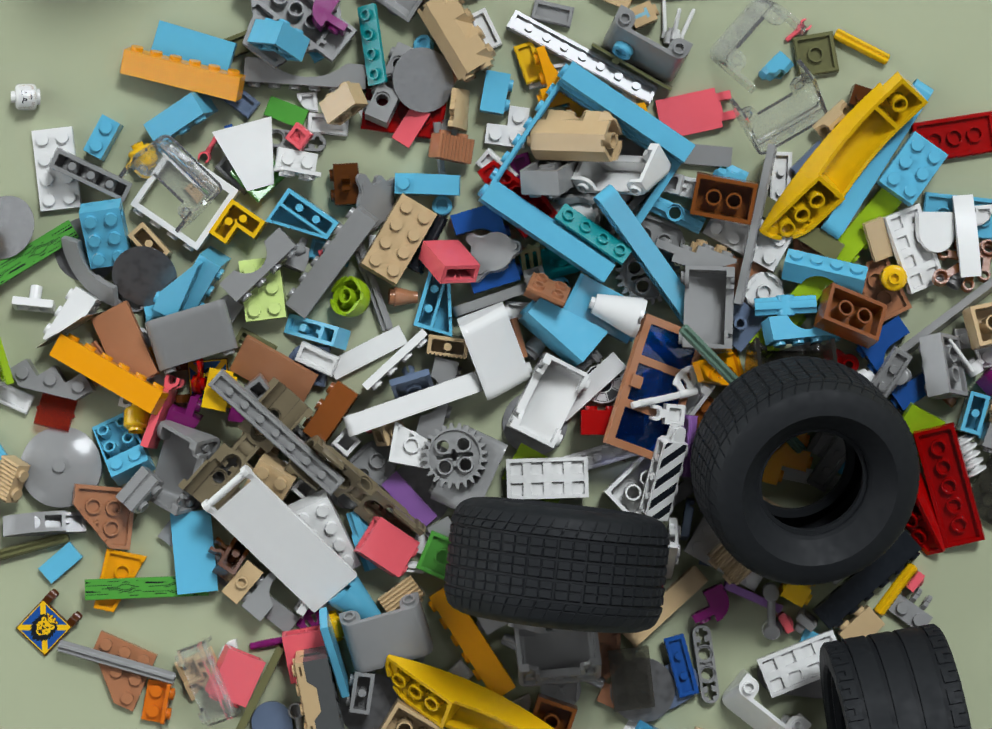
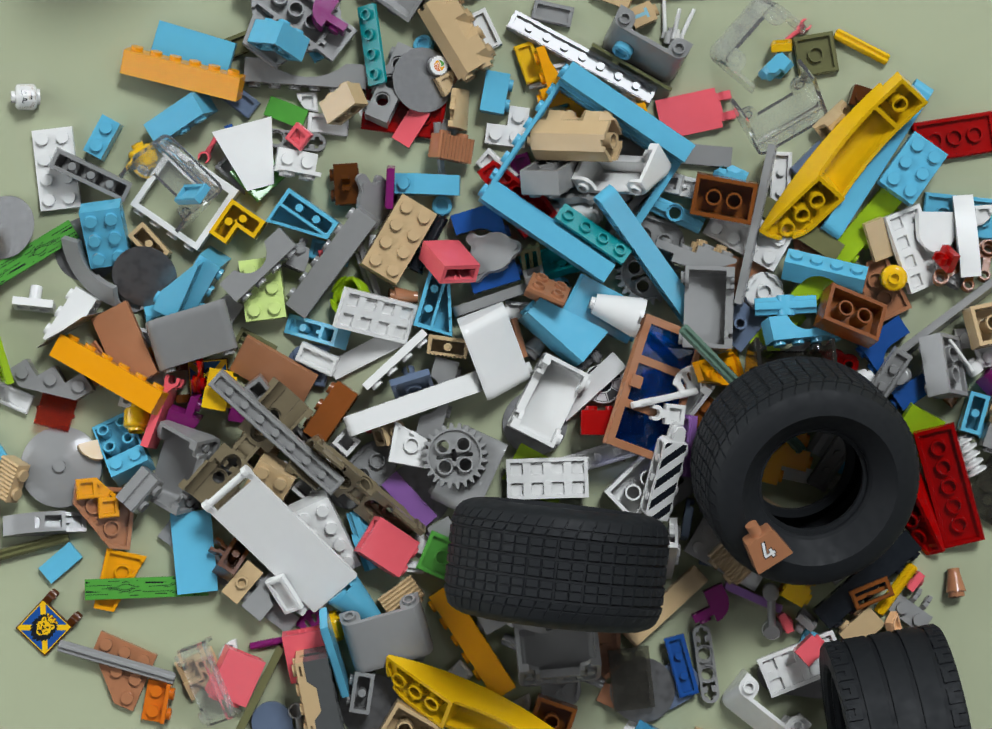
none -> light orange tile [75,477,120,519]
none -> tan tile [77,439,103,461]
none -> medium azure tile [174,183,211,205]
none -> white tile [265,573,304,615]
none -> white plate [332,286,418,344]
none -> magenta tile [385,165,395,209]
none -> tile [427,55,448,76]
none -> tan tile [433,69,454,98]
none -> nougat torso [742,520,793,574]
none -> yellow tile [771,39,793,53]
none -> coral brick [793,633,825,666]
none -> dark orange tile [848,576,895,611]
none -> light nougat tile [884,611,902,632]
none -> red tile [932,245,960,273]
none -> nougat cone [946,568,966,598]

